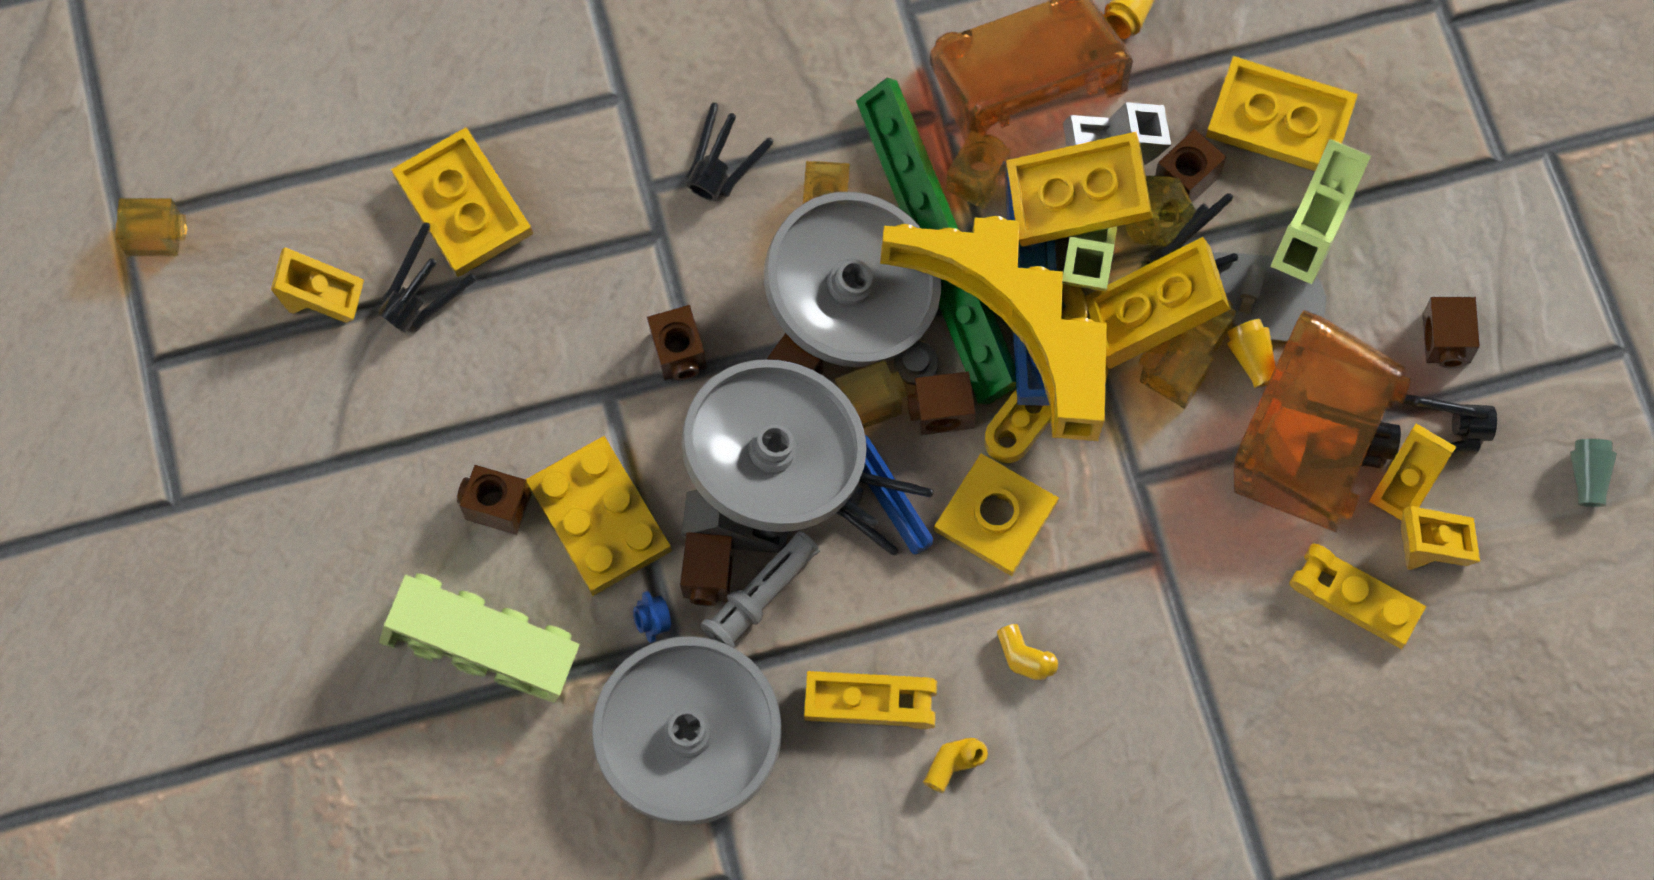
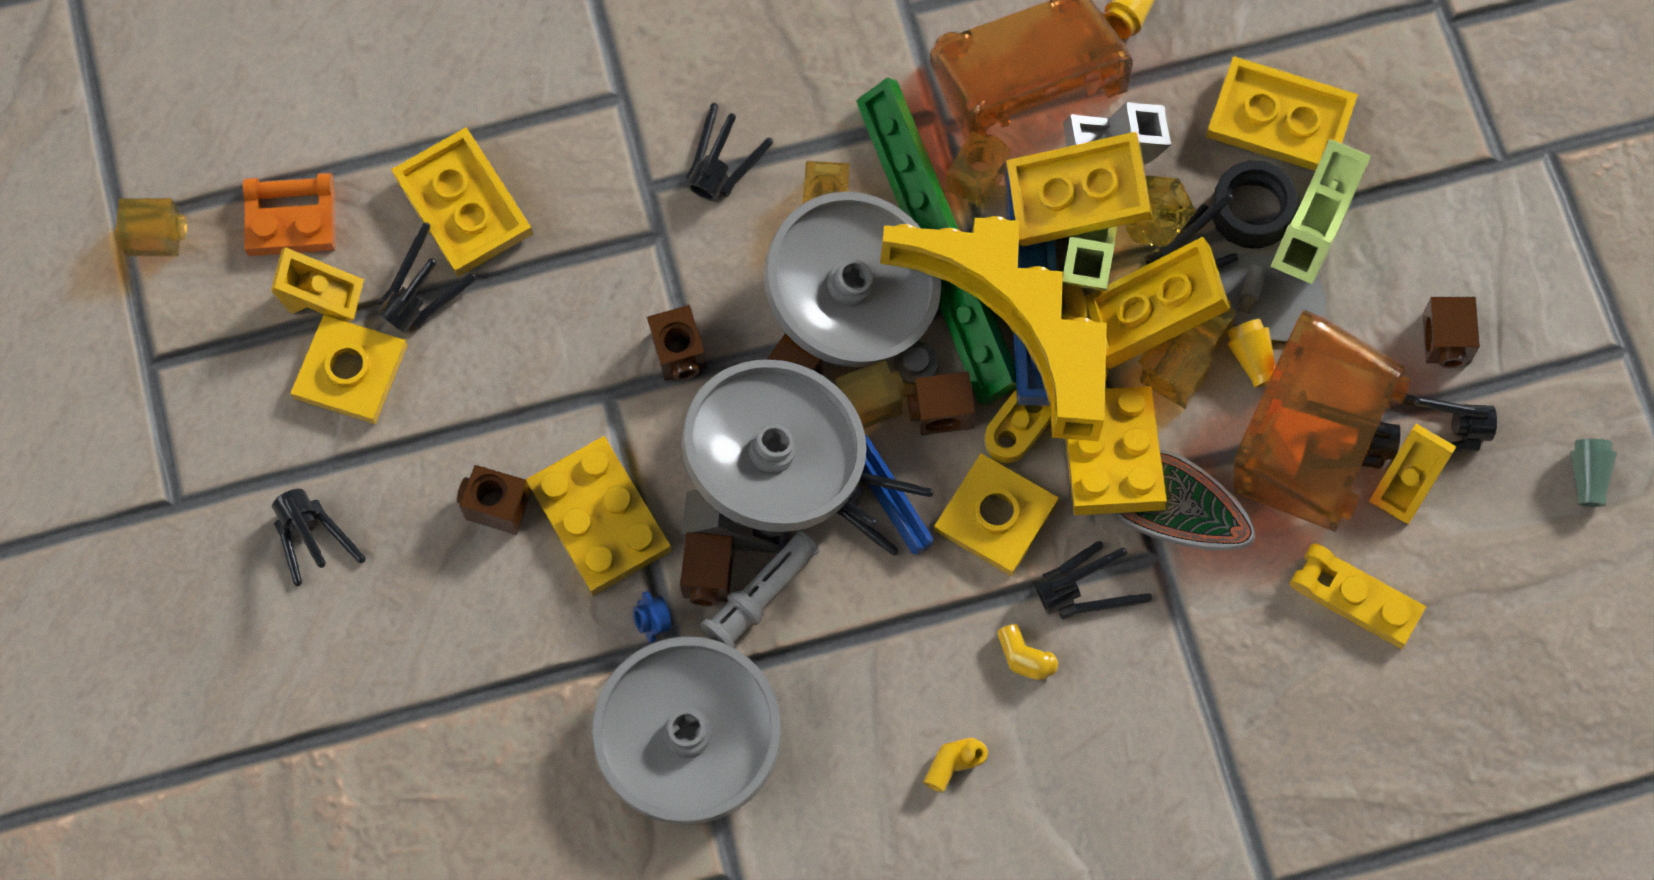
yellowish green wedge [379,573,580,703] -> none
yellow plate [804,671,937,729] -> none
reddish brown brick [1154,129,1226,209] -> none
yellow slope [1401,506,1480,570] -> none
none -> orange plate [243,173,335,256]
none -> black plant [272,488,366,586]
none -> yellow piece [290,315,408,425]
none -> black plant [1034,541,1152,620]
none -> yellow plate [1065,386,1167,516]
none -> shield [1115,450,1255,551]
none -> black tyre [1212,160,1298,249]

